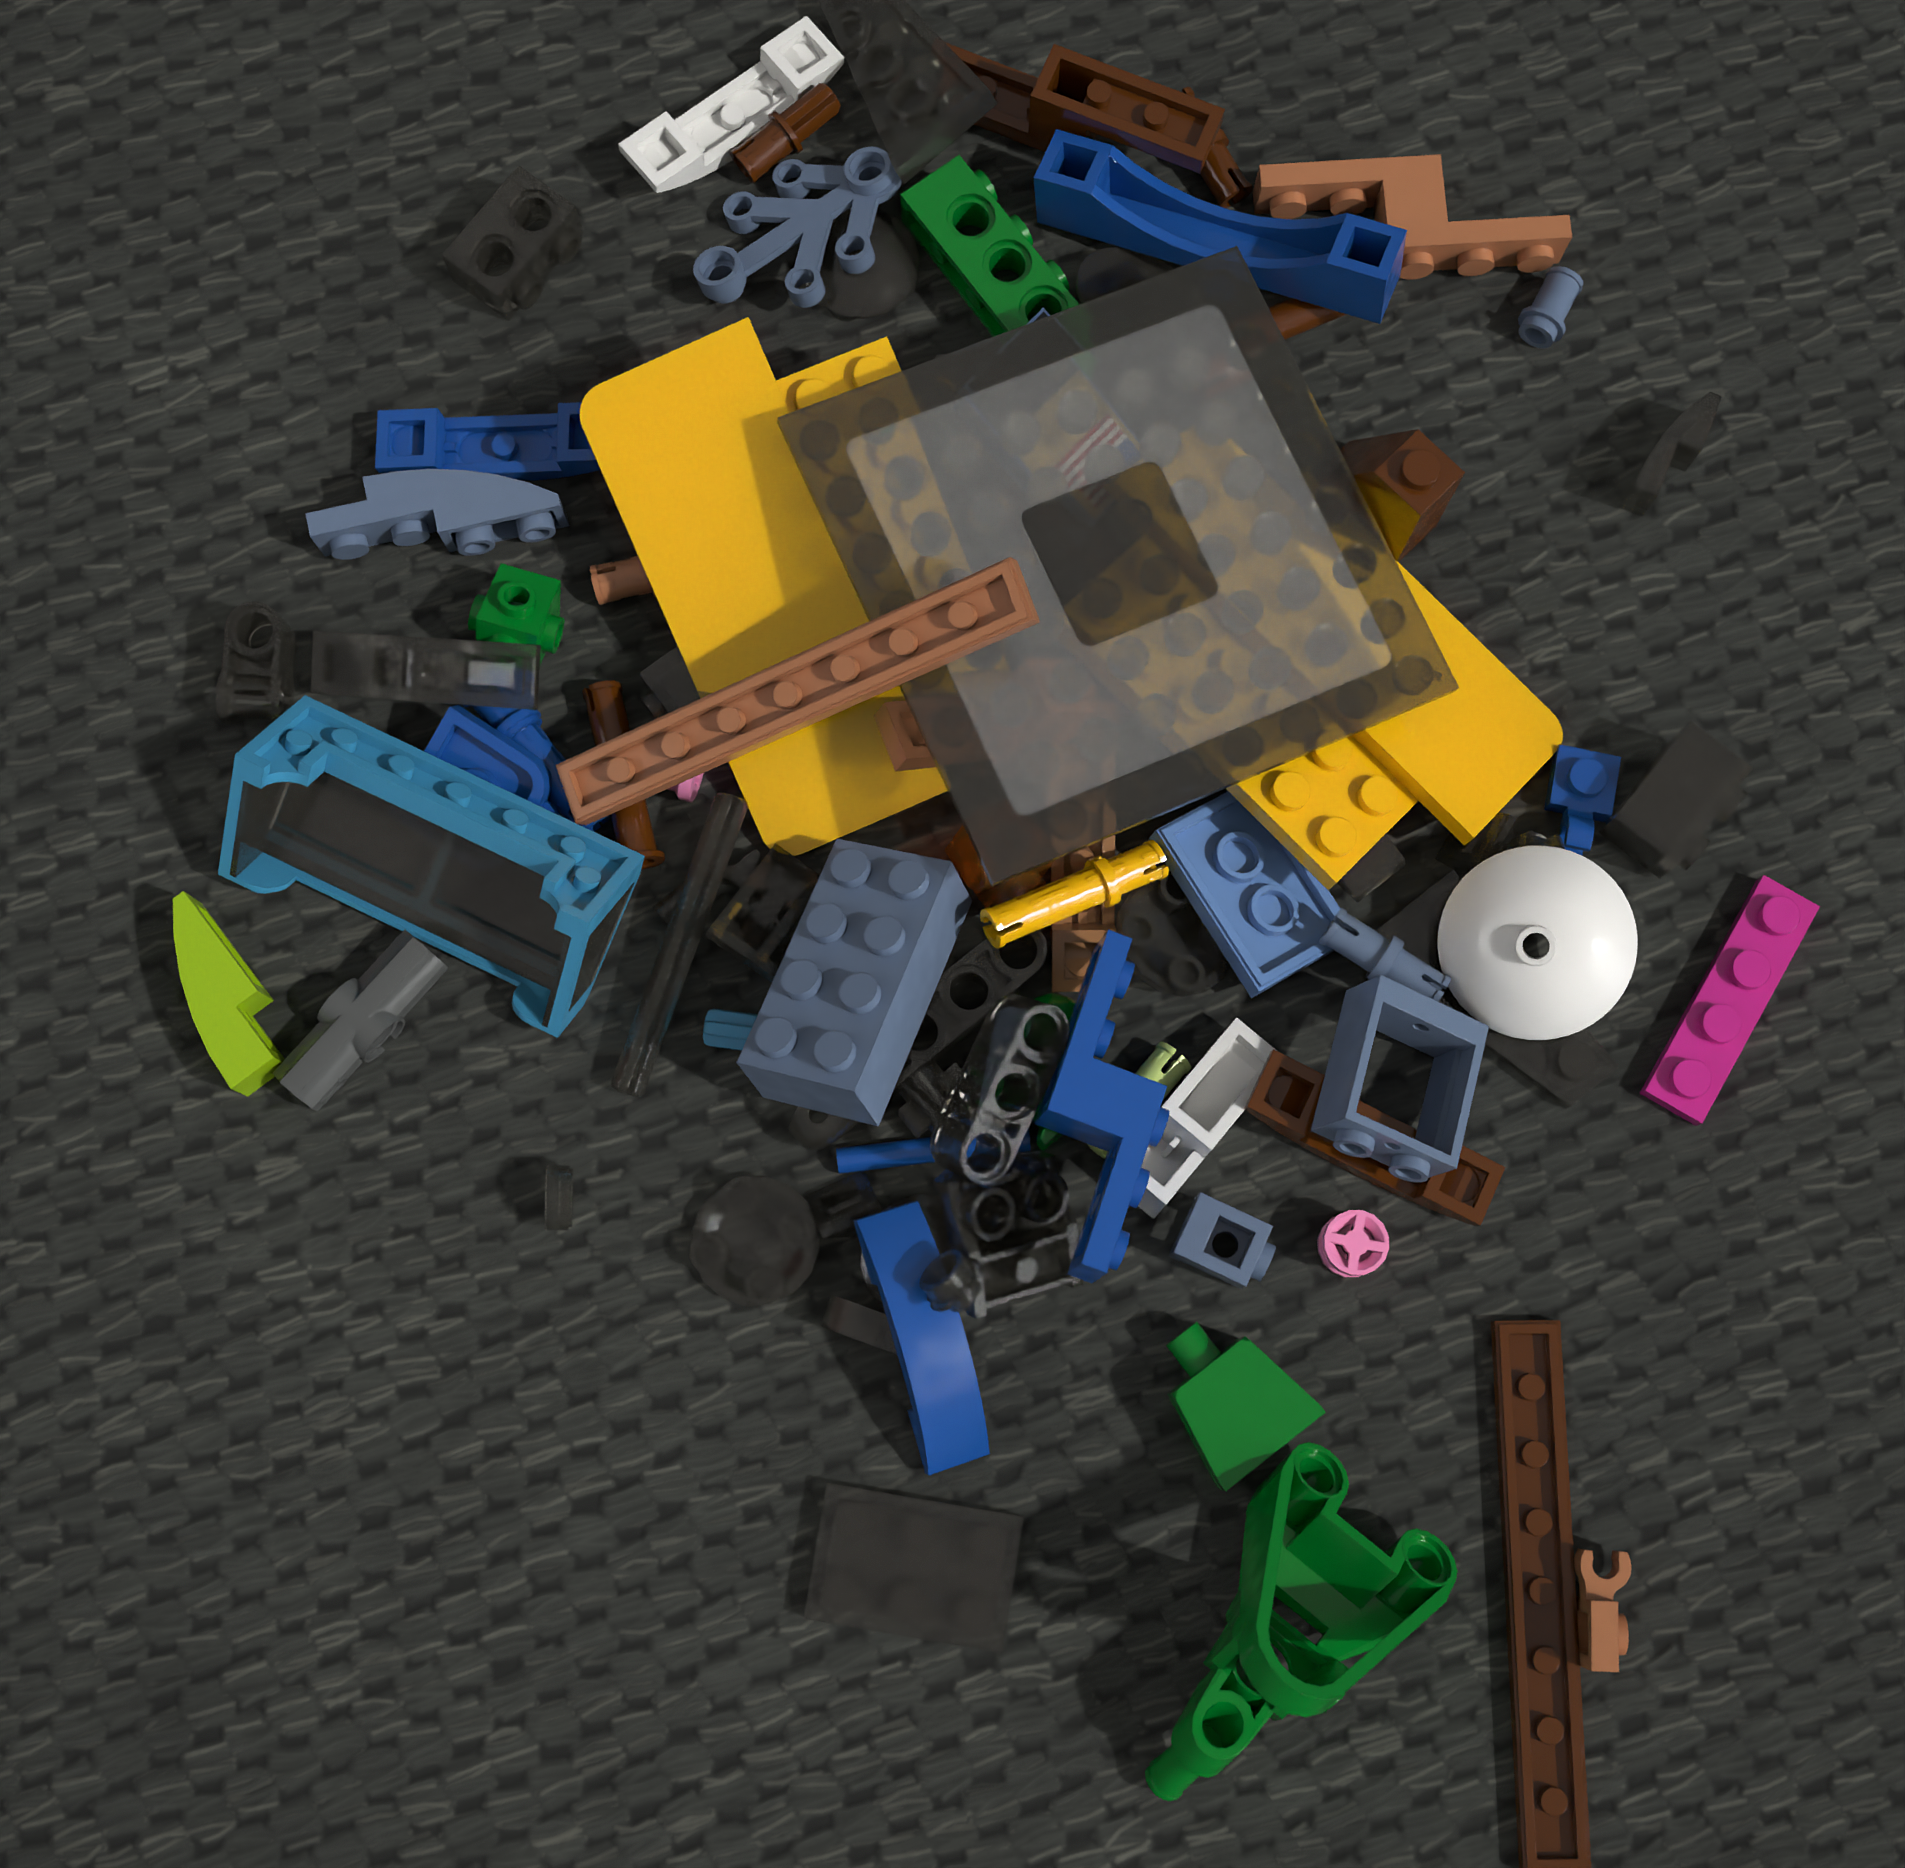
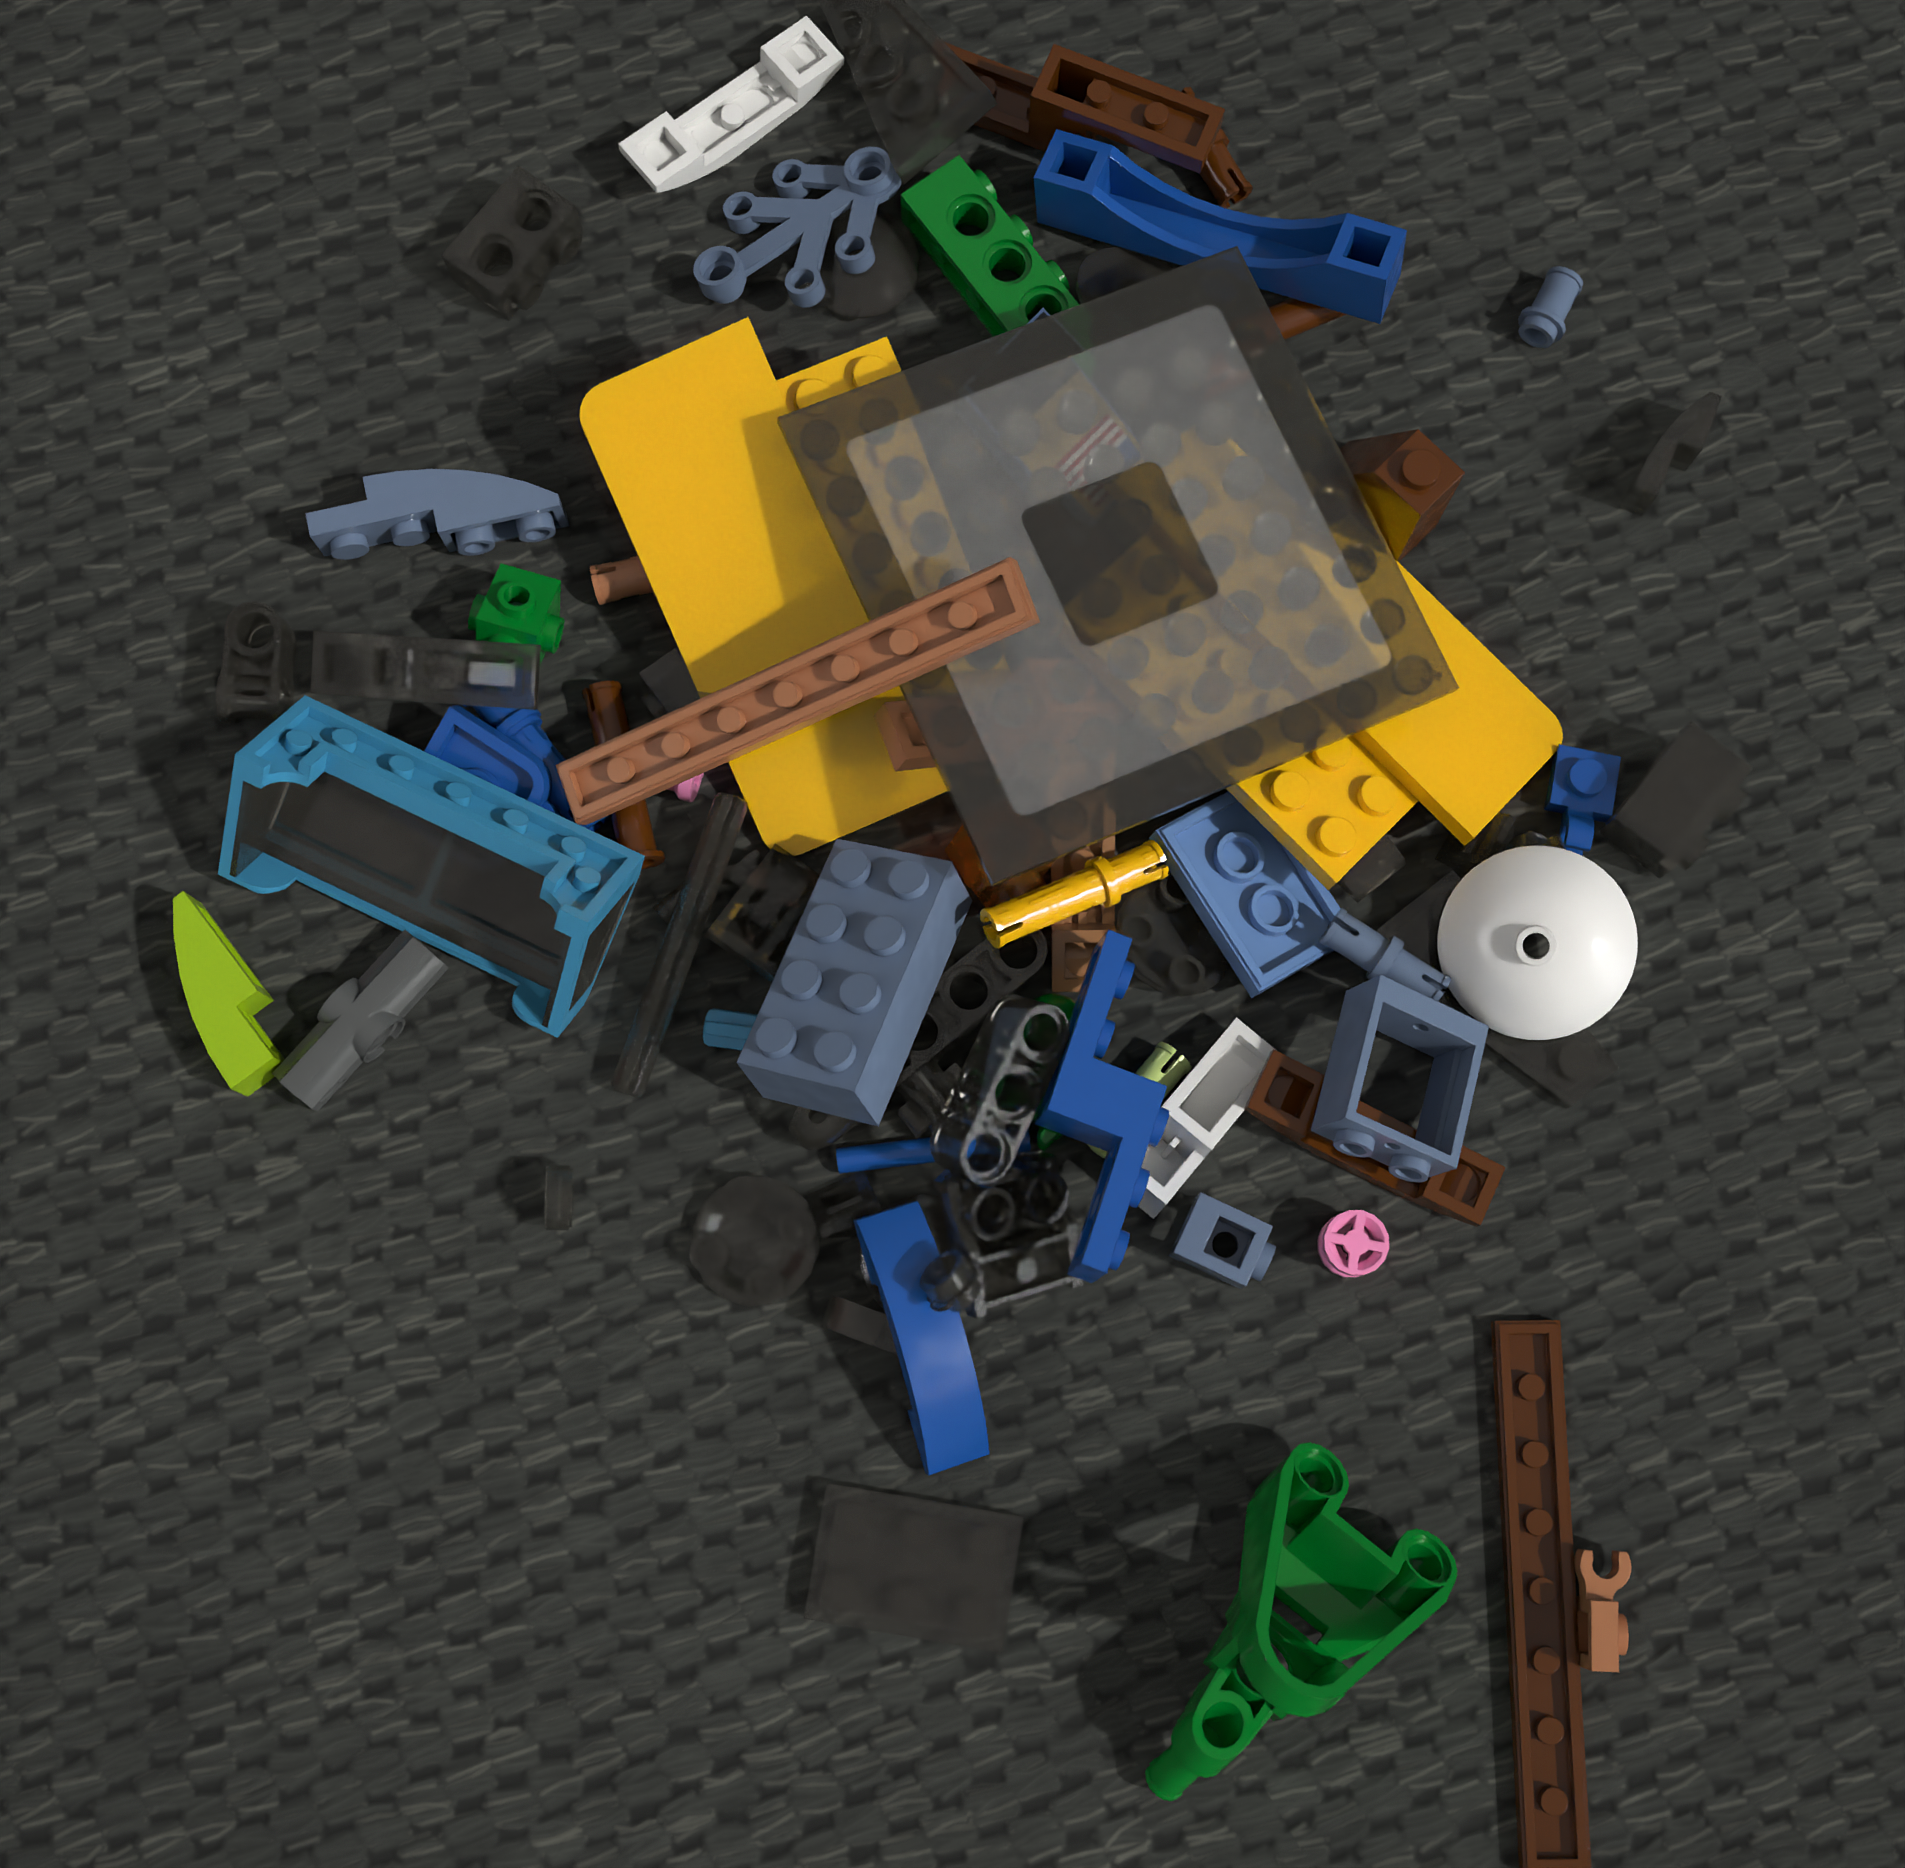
blue slope [375,402,600,480] -> none
reddish brown axle [729,83,841,184] -> none
green torso [1166,1321,1326,1491] -> none
nougat bracket [1253,154,1572,280] -> none
dark pink plate [1640,875,1820,1126] -> none

